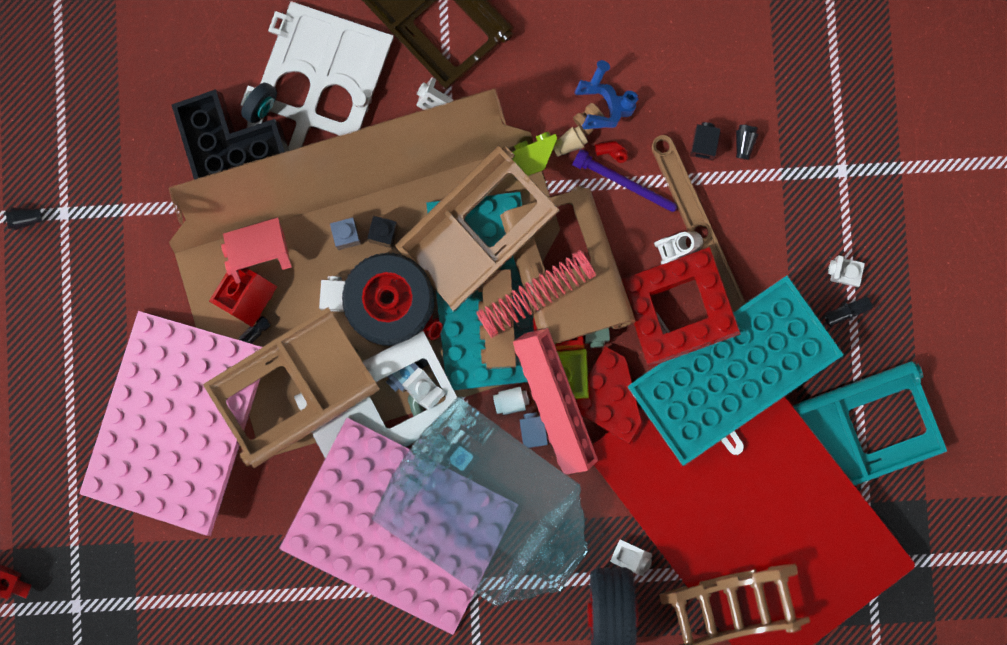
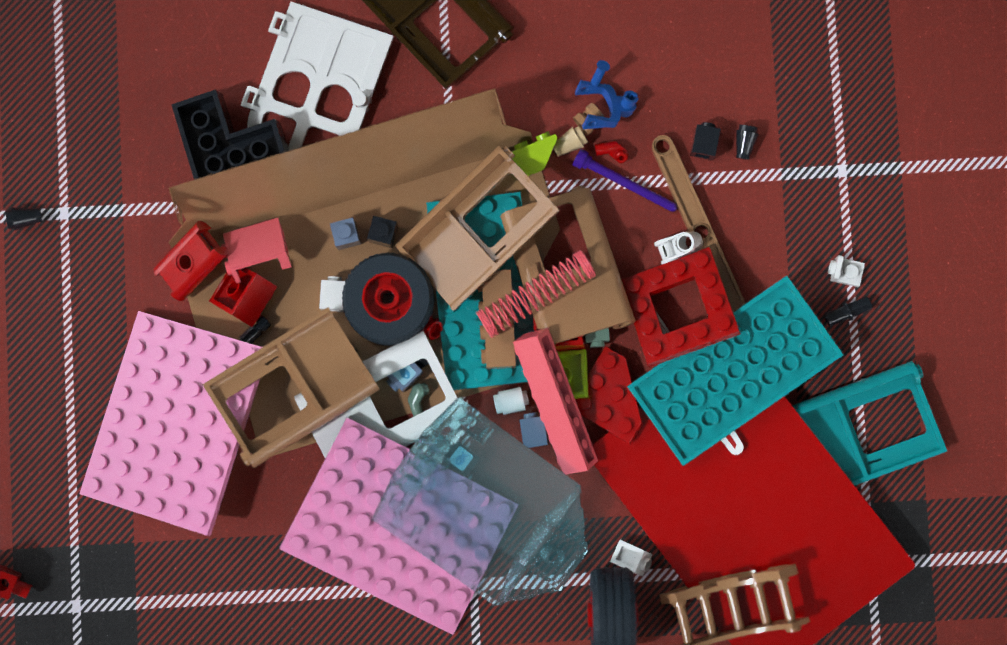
black wheel [241,82,277,123] -> none
white bracket [402,367,445,410] -> none
white bracket [417,77,453,110] -> none
none -> red piece [154,221,228,301]

